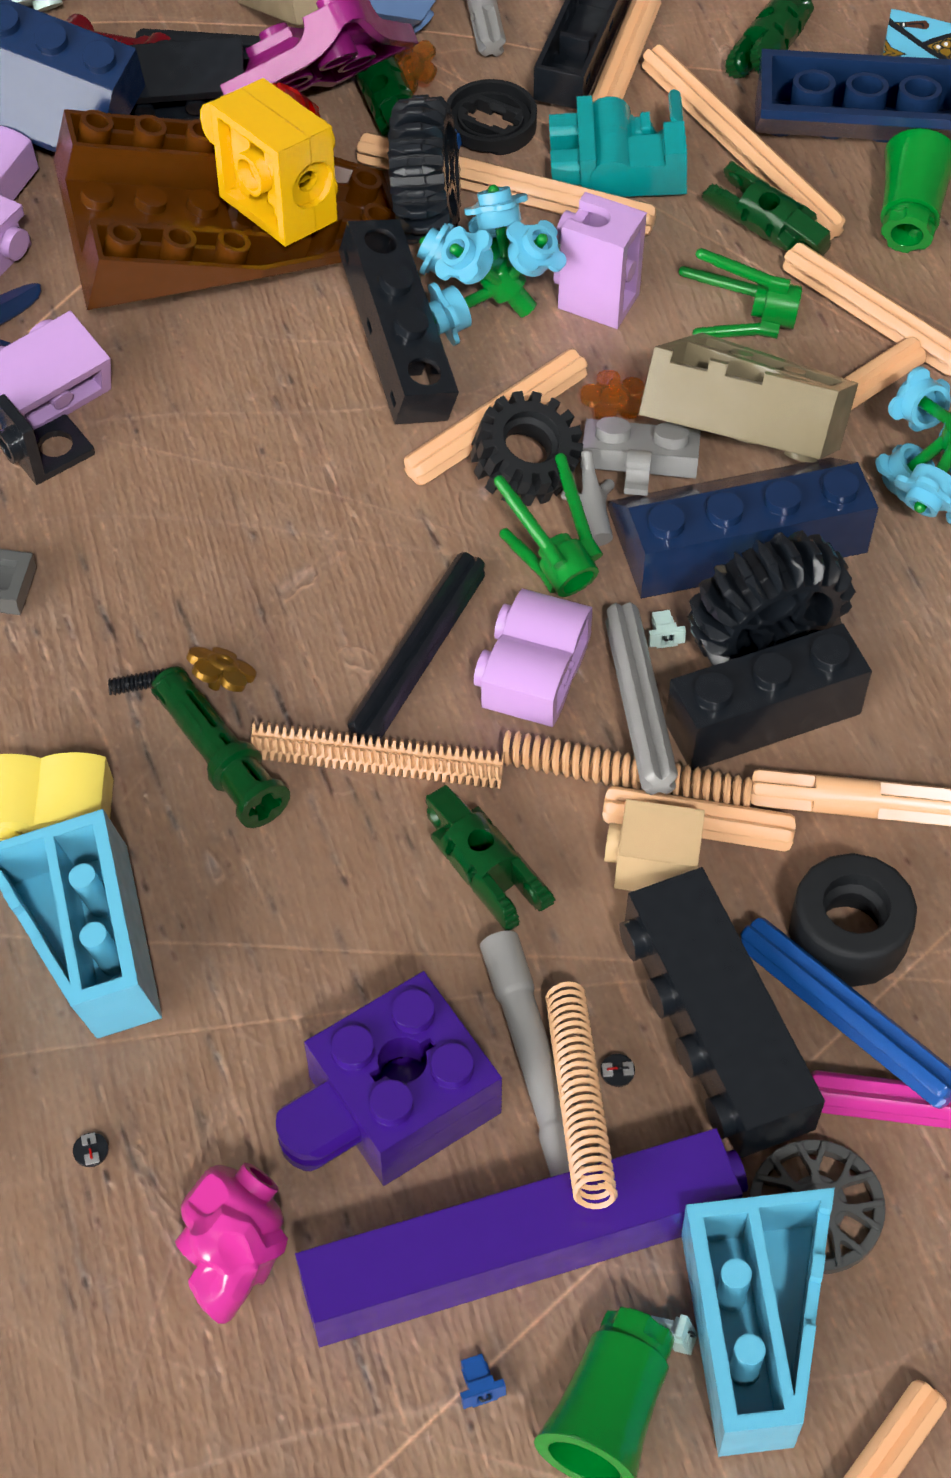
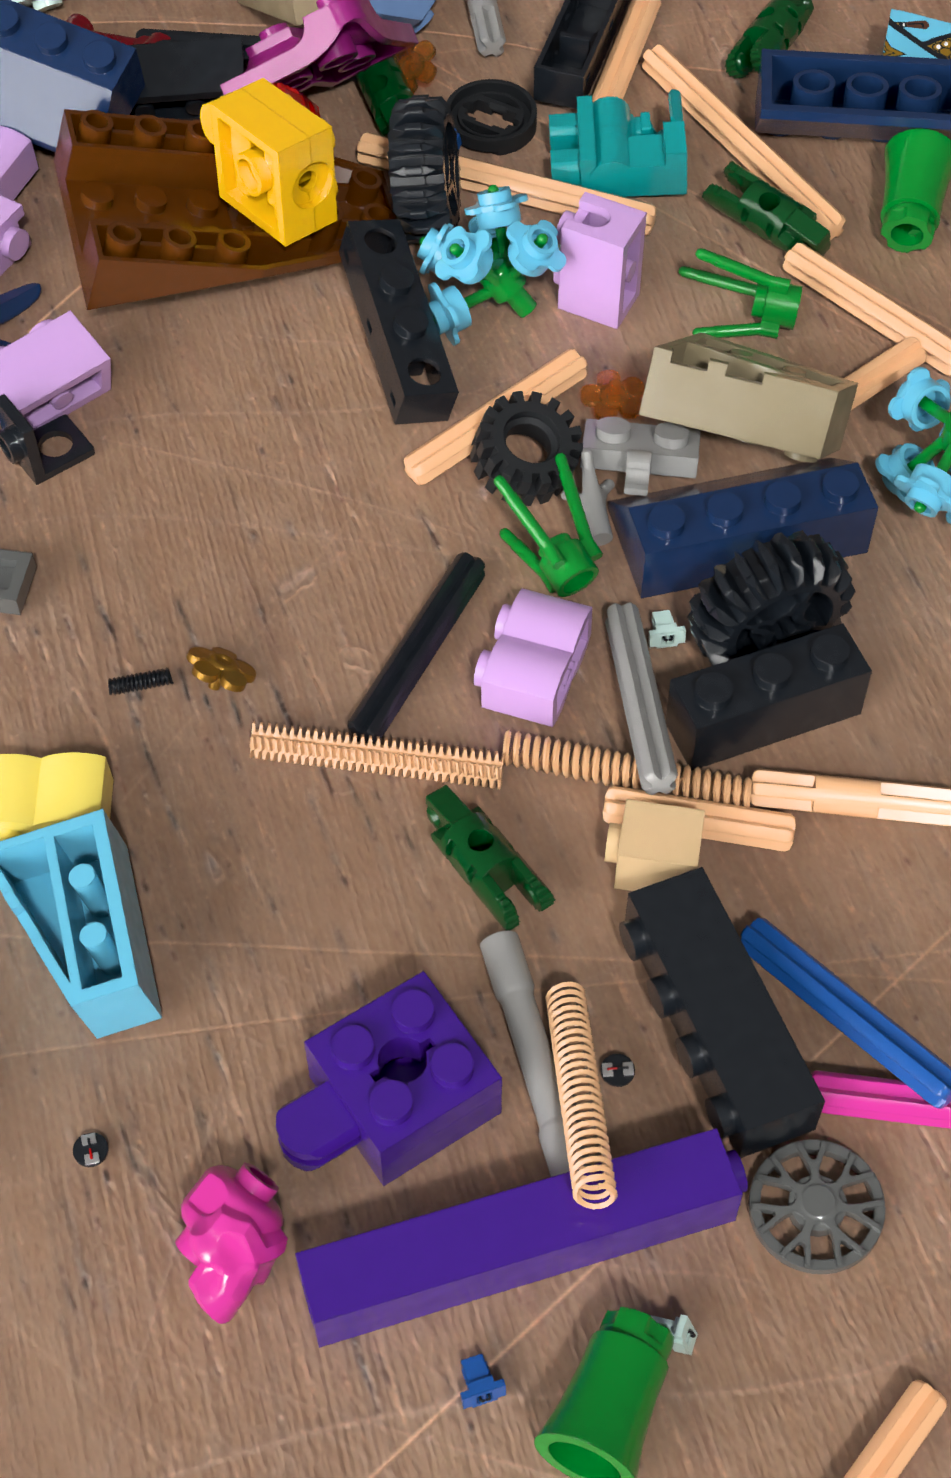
dark green pin [151,666,290,828] -> none
medium azure wedge [681,1187,835,1457] -> none
black tyre [788,853,917,987] -> none

